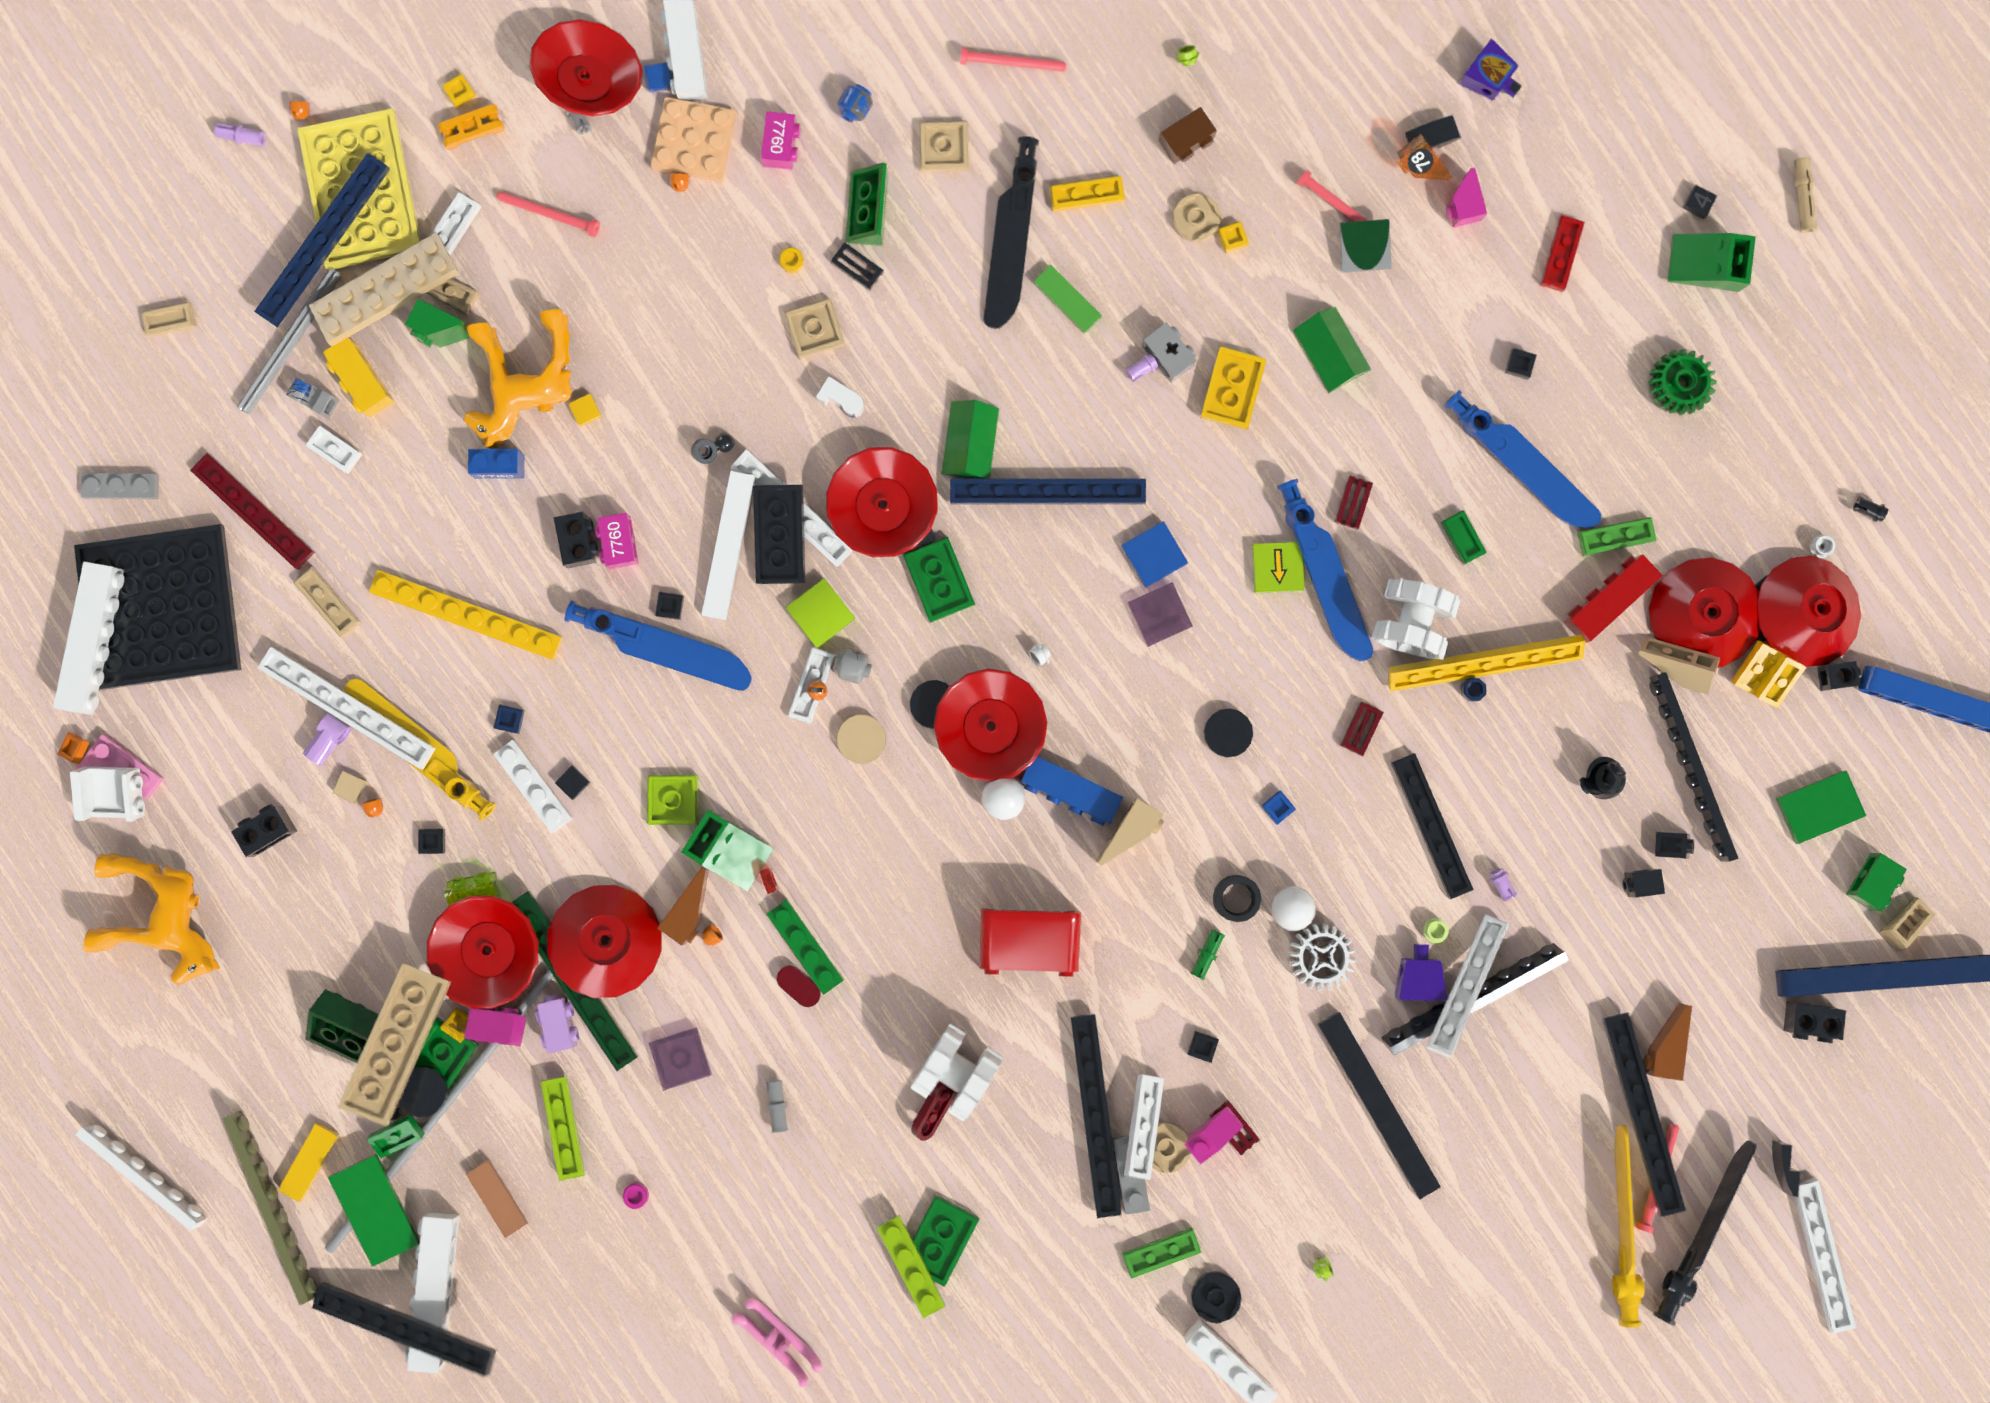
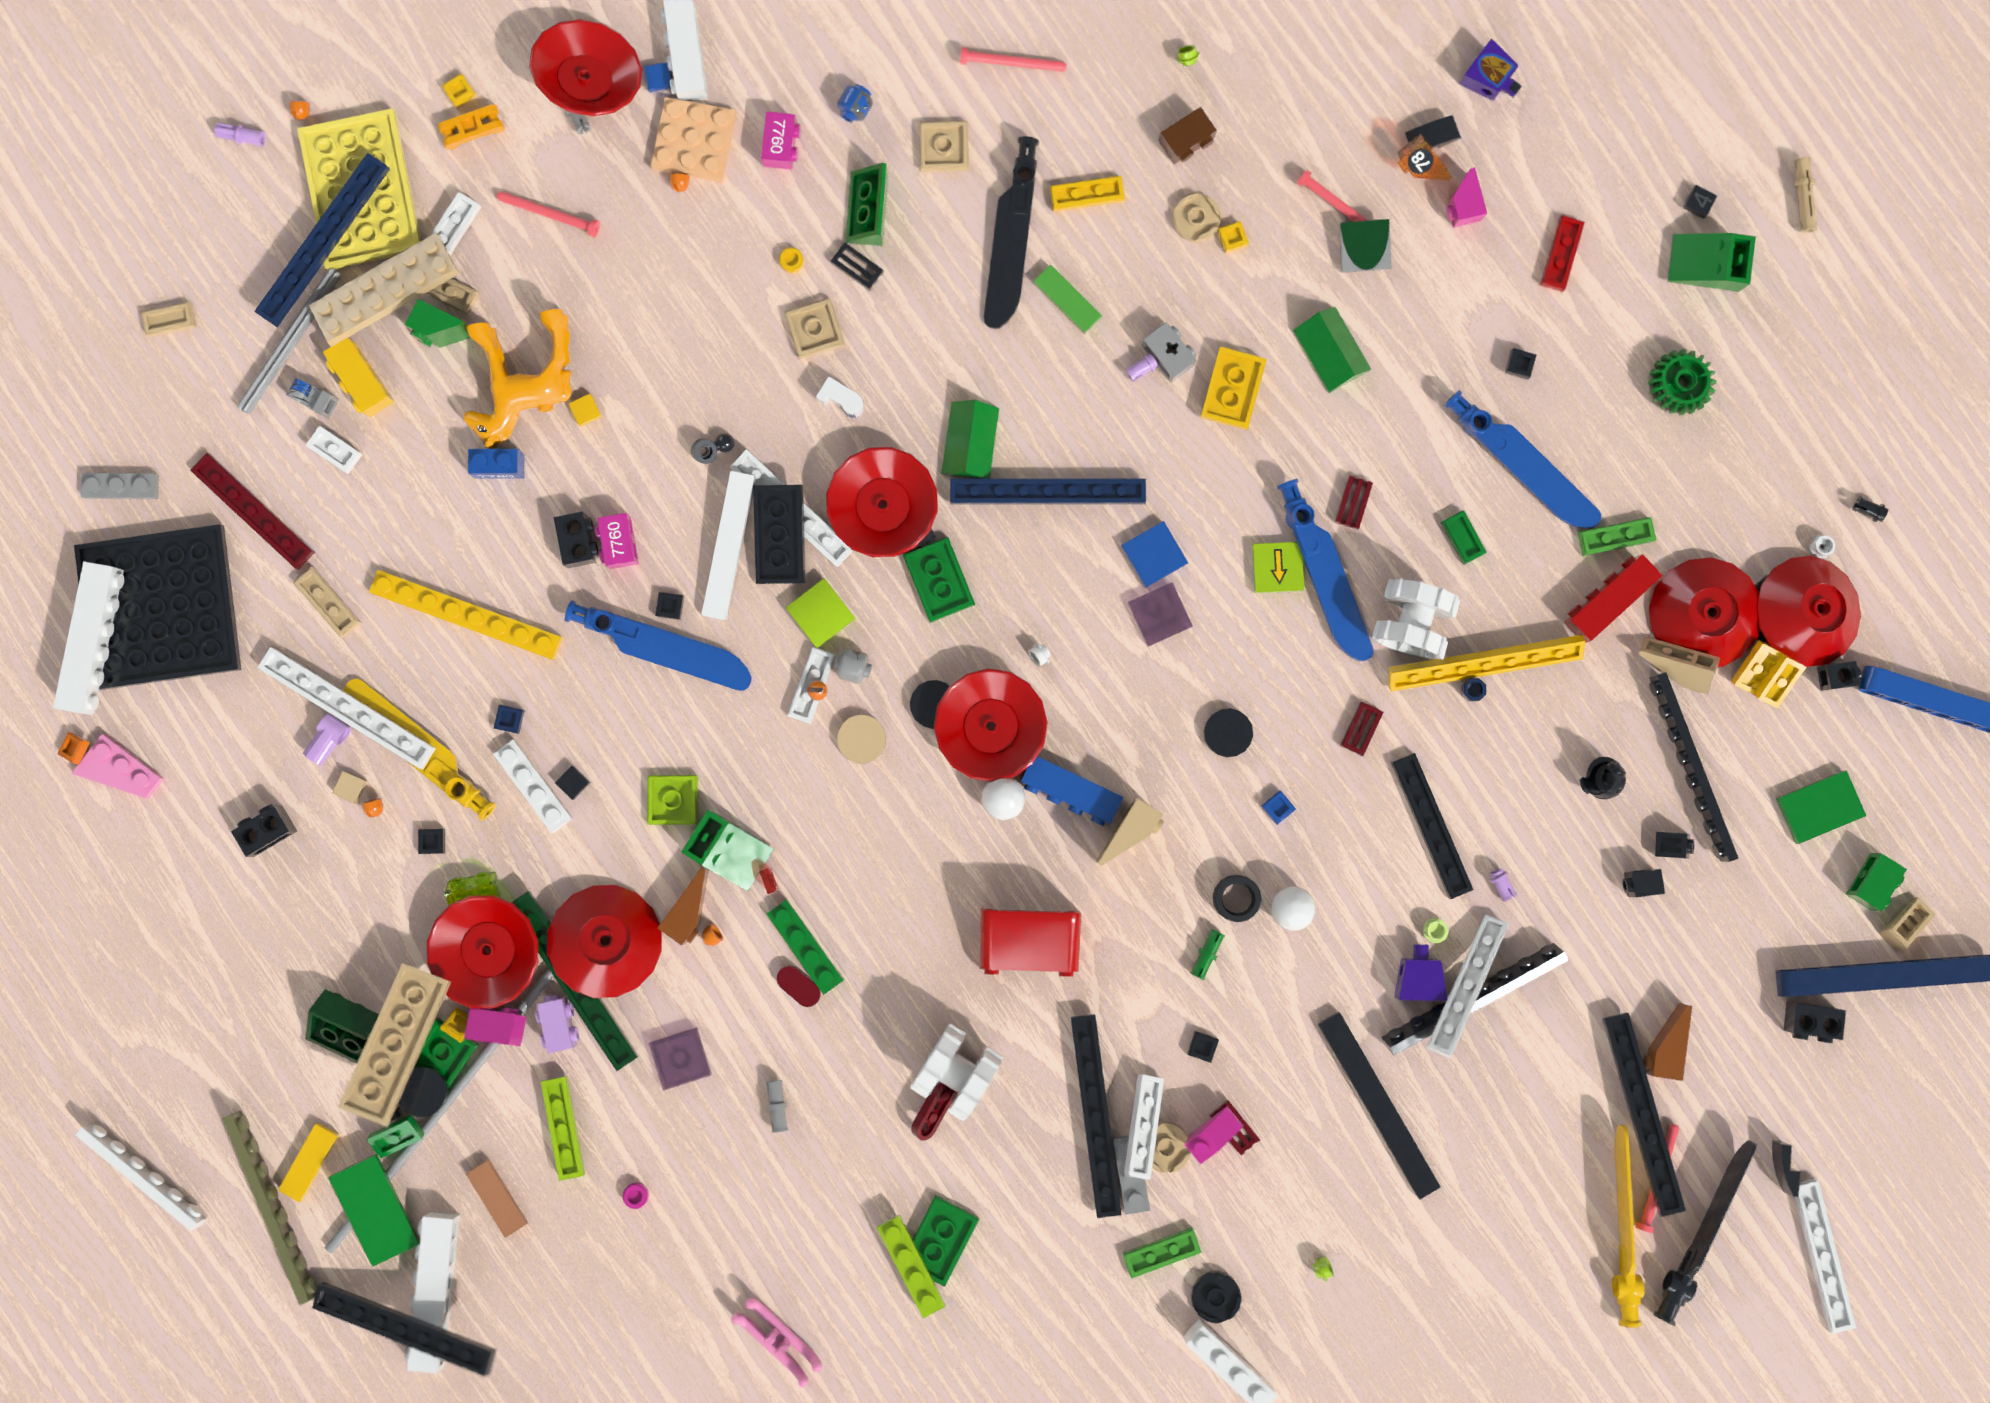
white panel [70,766,145,822] -> none
light orange animal [83,853,220,985] -> none
white gear [1288,923,1356,991] -> none

